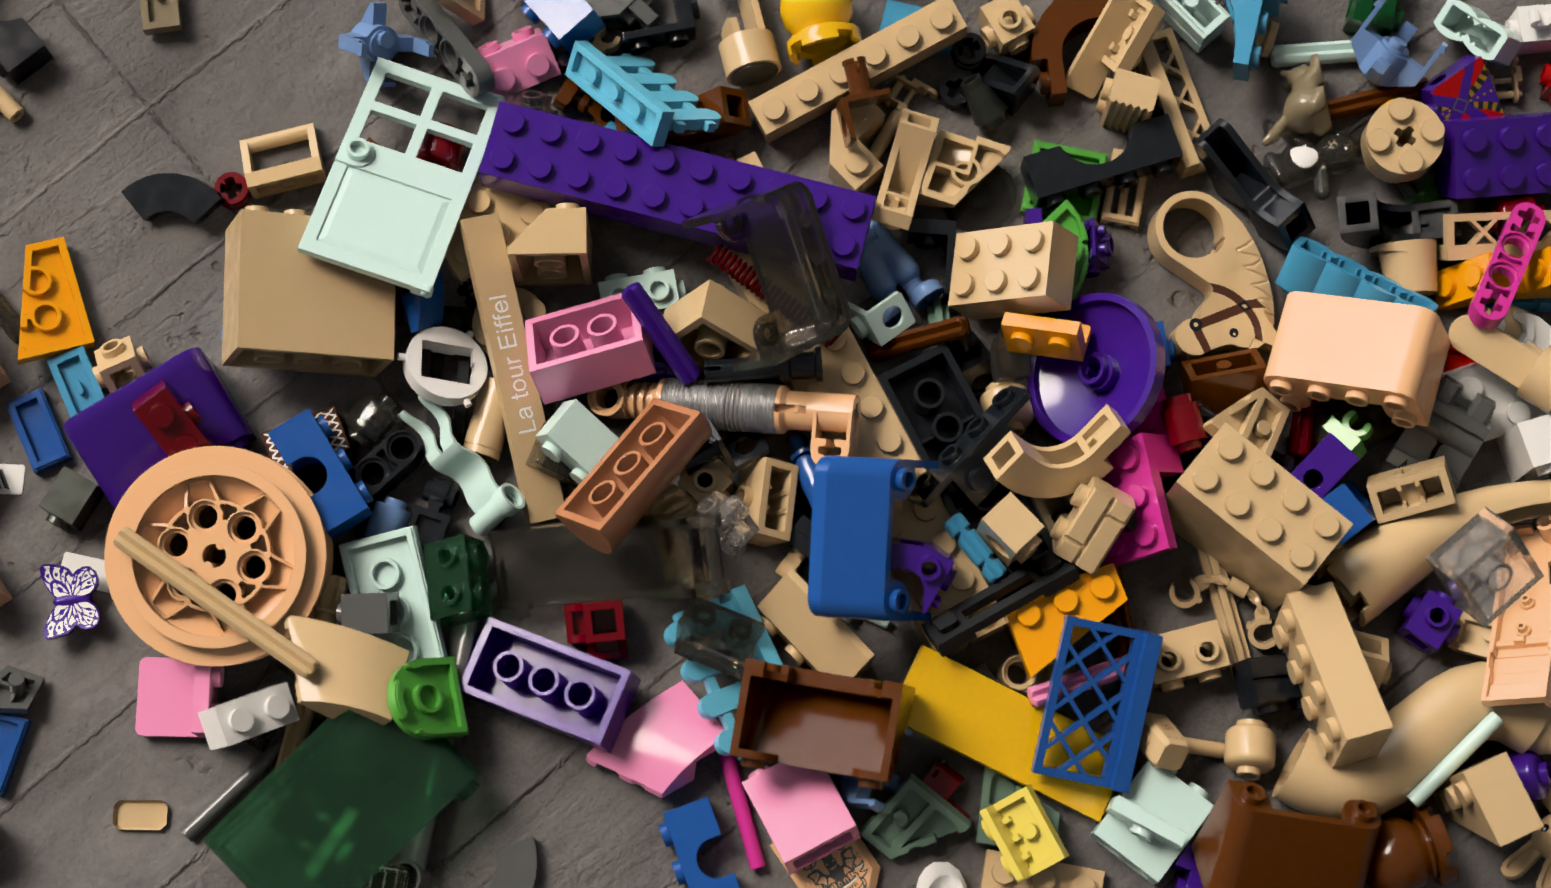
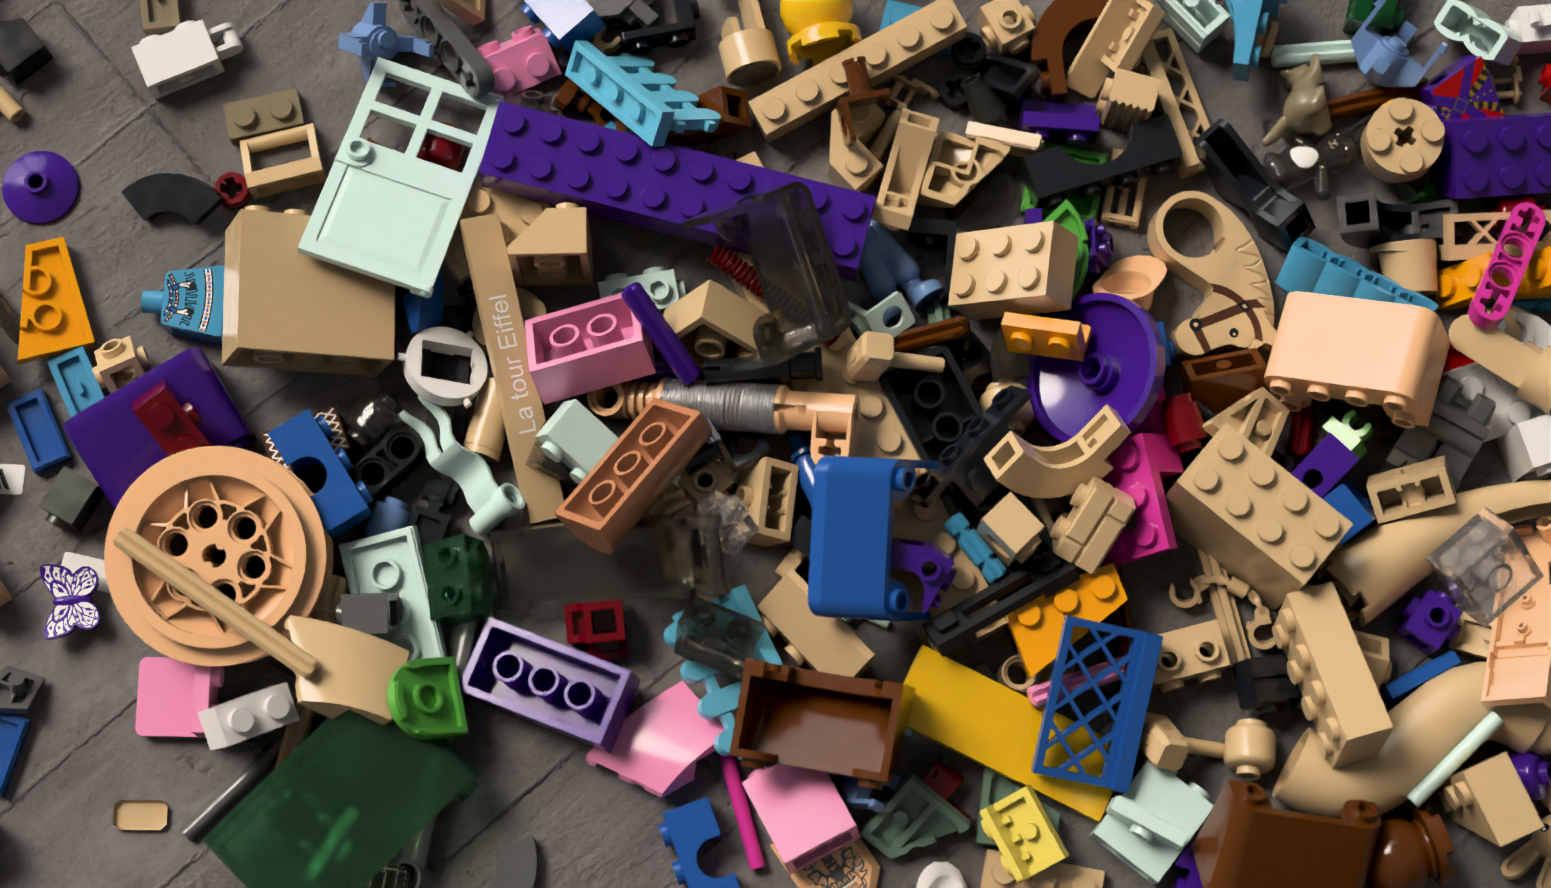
none -> dark purple dish [2,151,79,225]
none -> white brick [131,19,243,99]
none -> dark azure torso [141,265,225,345]
none -> dark tan plate [223,88,306,144]
none -> tan piece [847,331,945,382]
none -> tile [965,121,1047,157]
none -> dark purple bracket [1019,100,1100,145]
none -> light nougat piece [1092,255,1167,312]
none -> blue tile [1381,650,1461,710]

